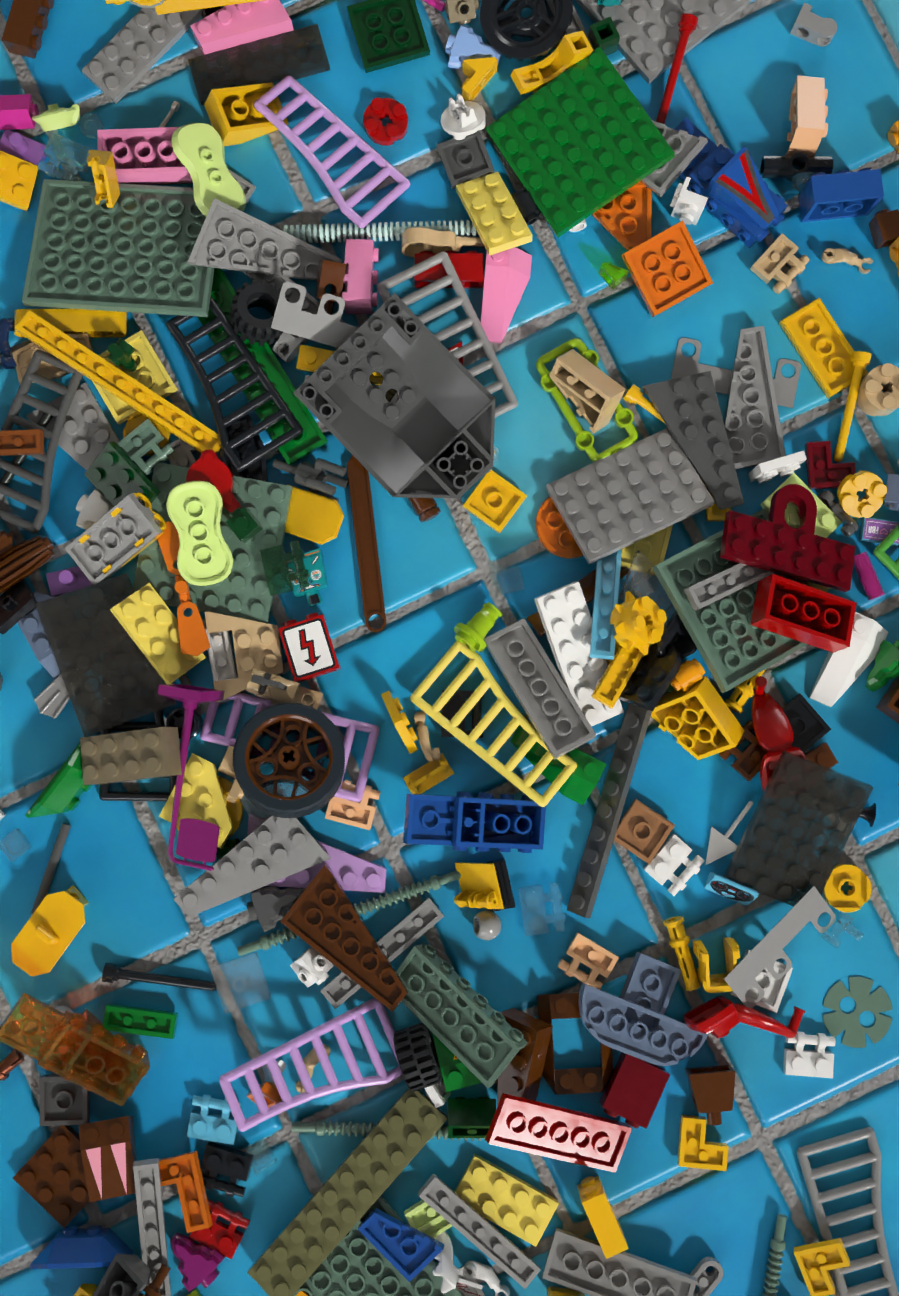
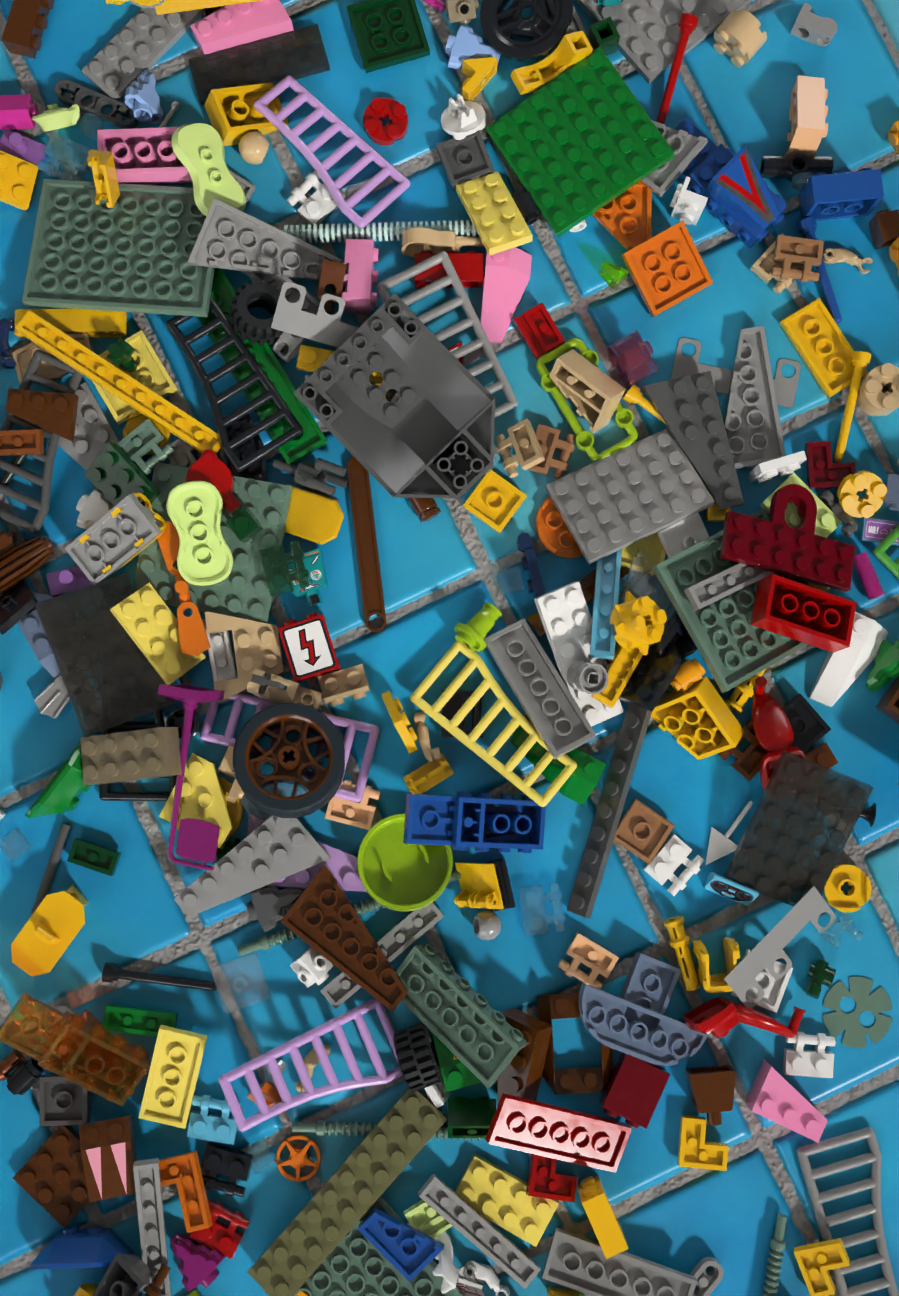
none -> reddish brown wing [6,388,79,442]
none -> black brick [7,1058,44,1095]
none -> dark grey beam [55,80,139,129]
none -> dark green plate [67,838,121,876]
none -> light blue rock [124,69,163,124]
none -> light yellow plate [138,1025,208,1129]
none -> tan piece [239,131,270,165]
none -> orange wheel [276,1134,321,1182]
none -> white plate [286,171,346,227]
none -> tan bracket [318,664,371,707]
none -> lime piece [357,814,453,912]
none -> tan plate [495,418,545,478]
none -> red plate [513,303,565,360]
none -> dark blue hinge [517,532,545,598]
none -> red plate [526,1154,578,1202]
none -> medium nougat plate [527,424,575,480]
none -> light grey wheel [567,660,608,695]
none -> clear pink brick [607,330,658,387]
none -> white plate [657,512,709,558]
none -> tan brick [713,8,767,68]
none -> bright pink wedge [745,1059,828,1143]
none -> medium nougat plate [771,235,824,283]
none -> blue piece [797,216,842,324]
none -> dark green plate [805,959,836,999]

